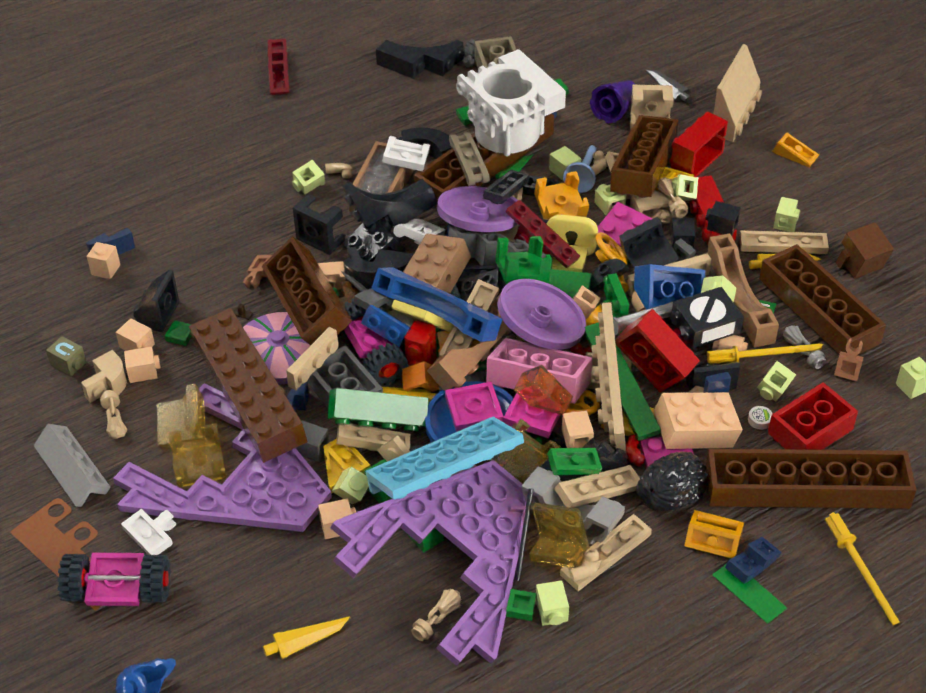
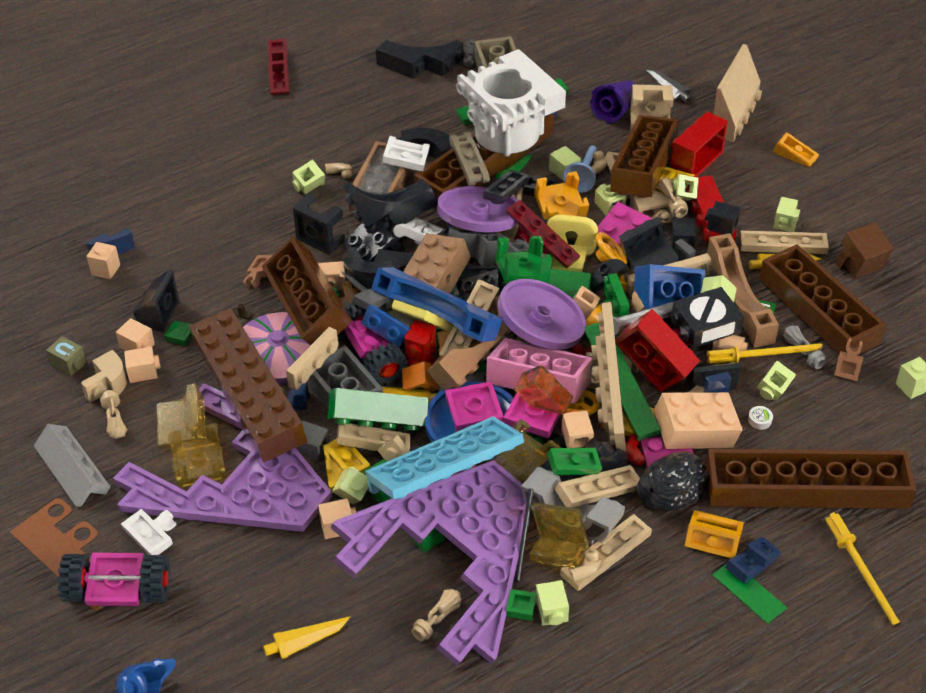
red brick [768,382,858,450] -> none

